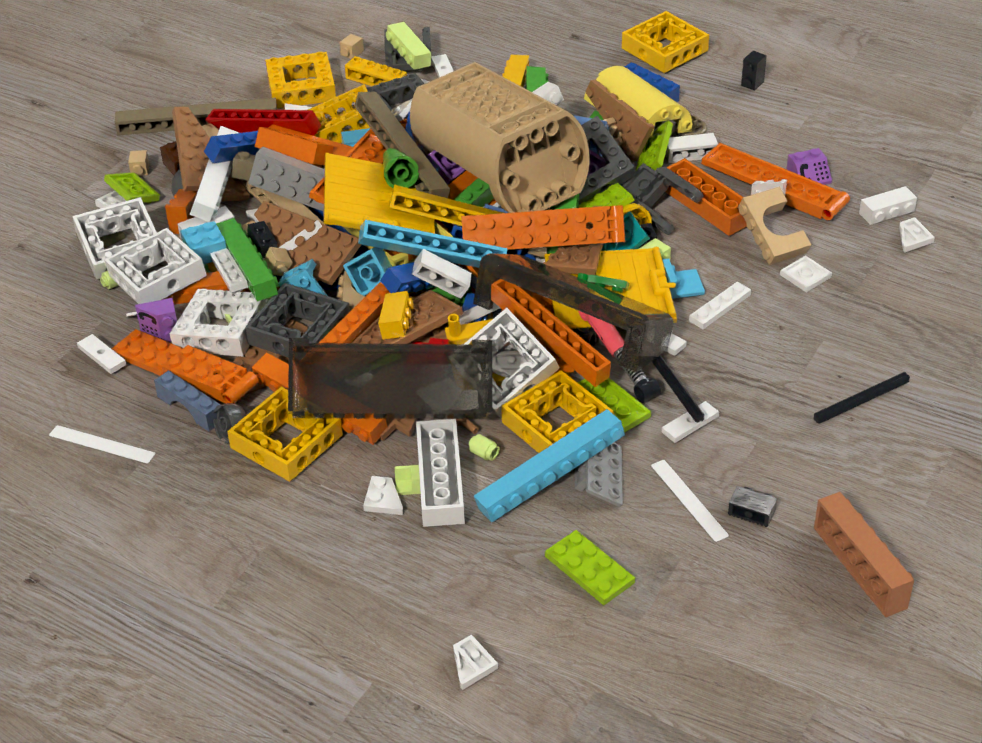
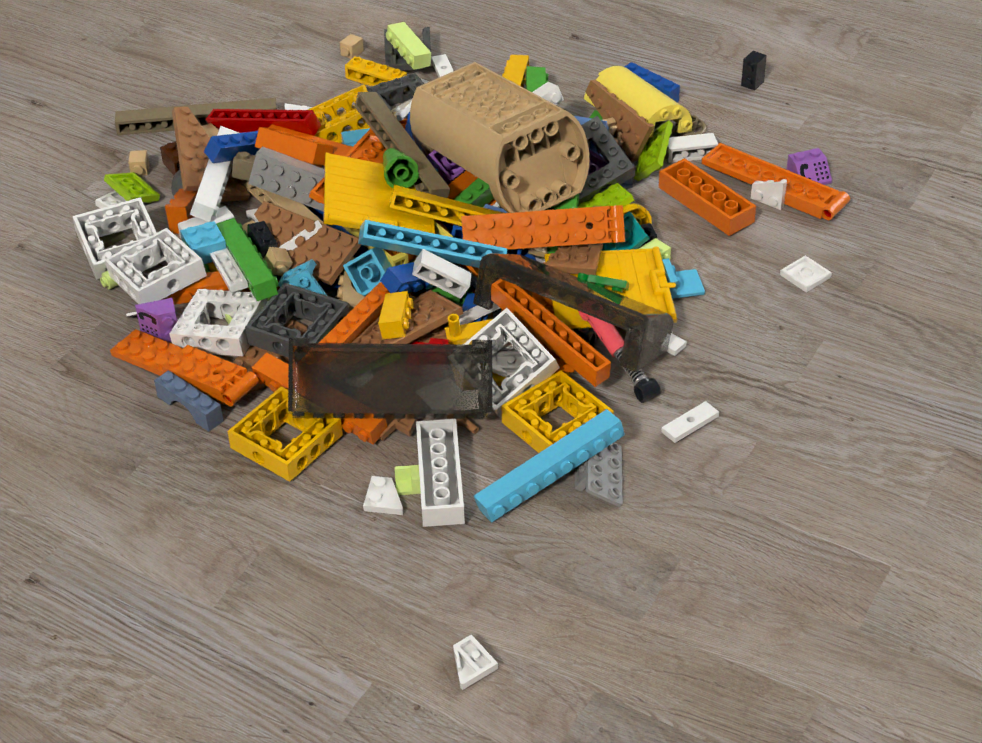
white sticker [49,425,155,463] -> none
white tile [77,334,126,374] -> none
dark grey cylinder [213,403,247,444] -> none
yellow brick [265,52,336,109] -> none
yellowish green brick [469,434,500,461] -> none
lime plate [545,530,635,605] -> none
lime plate [578,378,651,433] -> none
yellow brick [622,11,709,73] -> none
dark grey plate [622,163,704,235] -> none
black axle [650,352,704,423] -> none
white sticker [651,460,729,542] -> none
white plate [689,282,751,329] -> none
brick [728,486,777,527] -> none
tan arch [738,186,811,265] -> none
black axle [813,372,910,424] -> none
nougat brick [814,492,914,618] -> none
white brick [859,186,917,225] -> none
white wing [899,217,935,253] -> none

